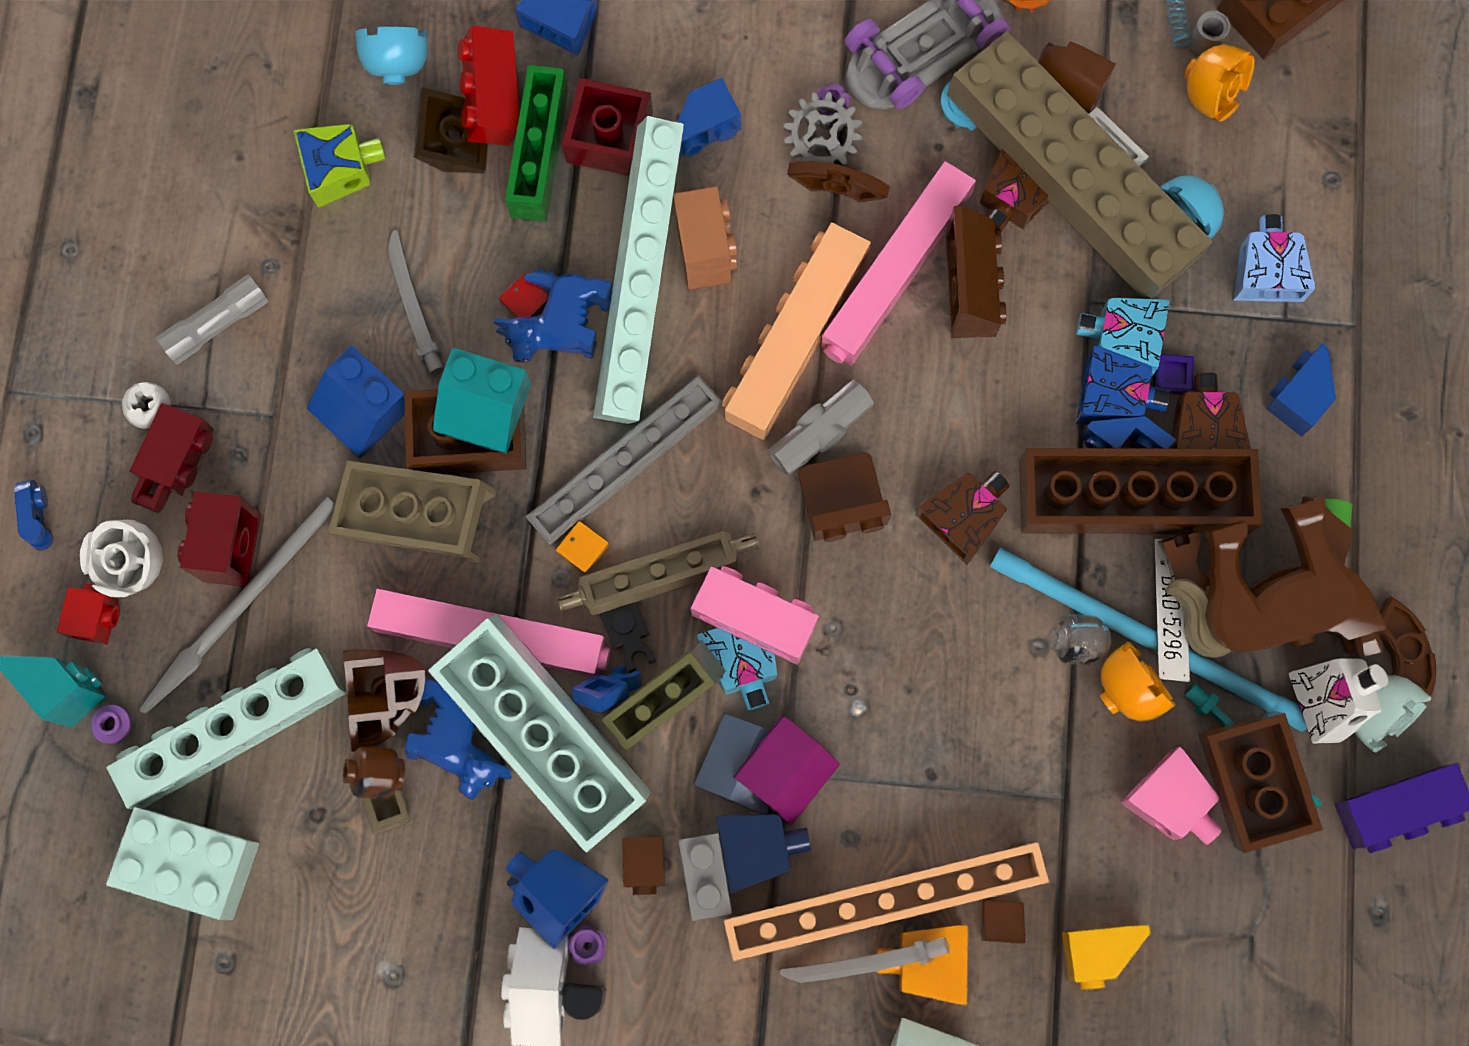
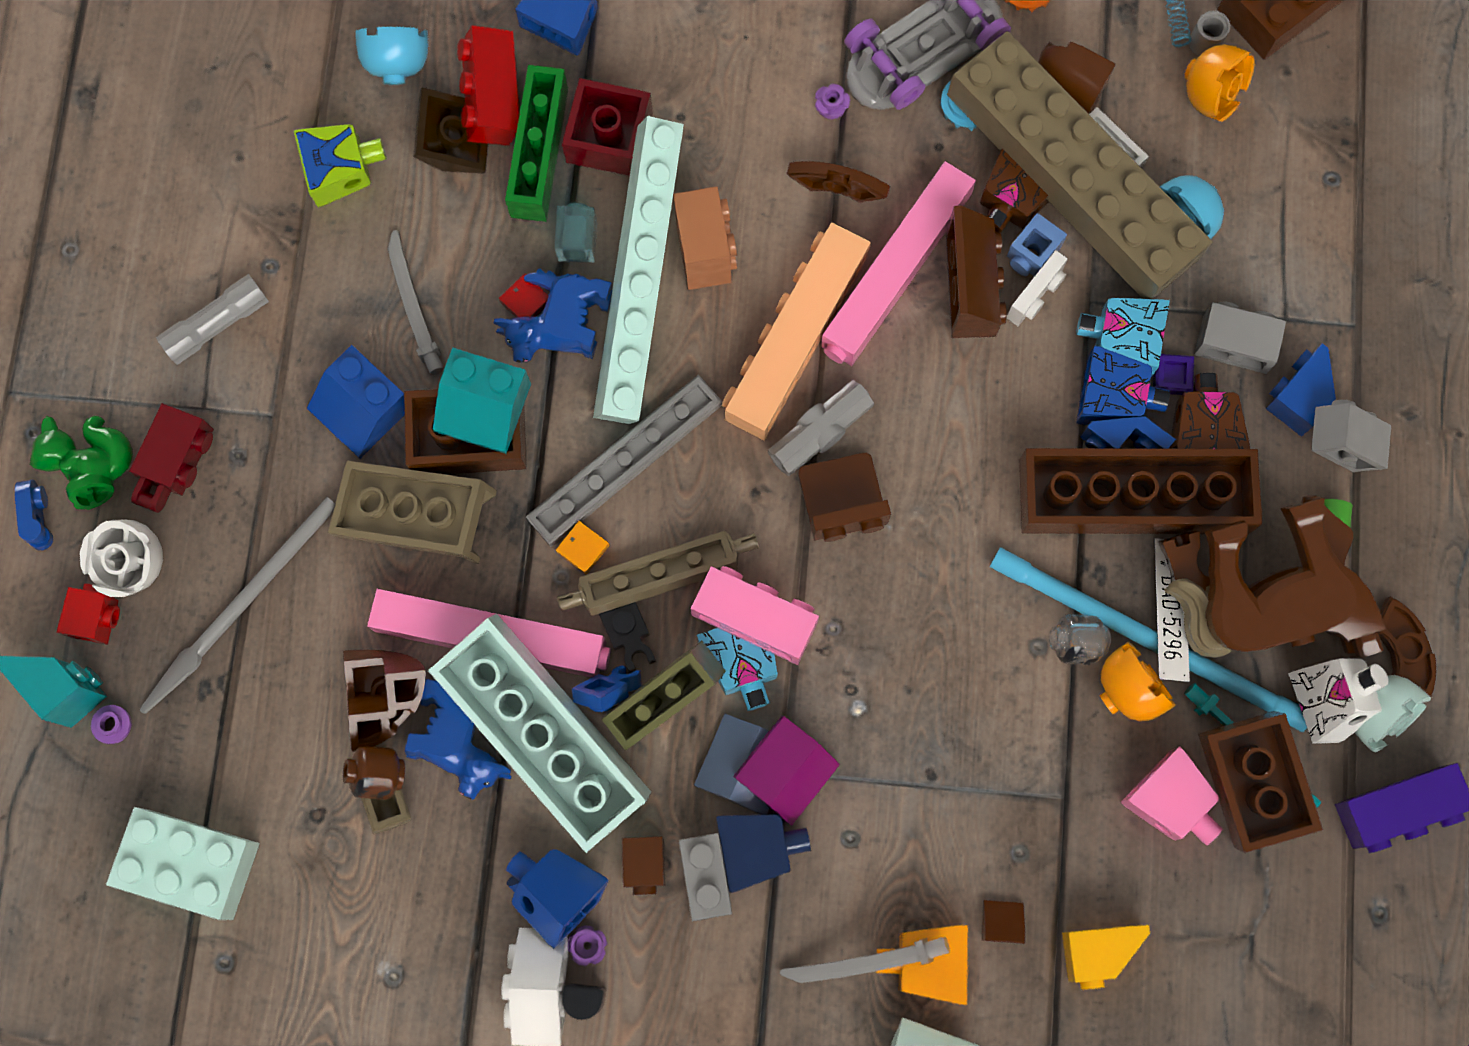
light aqua brick [106,648,347,809] -> none
white piece [122,382,171,429] -> none
dark red brick [178,491,261,587] -> none
blue slope [678,78,741,158] -> none
light nougat brick [724,842,1049,961] -> none
light grey gear [784,92,862,166] -> none
reddish brown torso [916,471,1010,565] -> none
light blue torso [1233,214,1315,302] -> none
none -> green animal [30,416,133,510]
none -> clear light blue brick [554,203,597,263]
none -> medium blue brick [1007,213,1067,277]
none -> white plate [1007,250,1067,326]
none -> light grey brick [1194,302,1286,374]
none -> light grey brick [1311,400,1391,472]

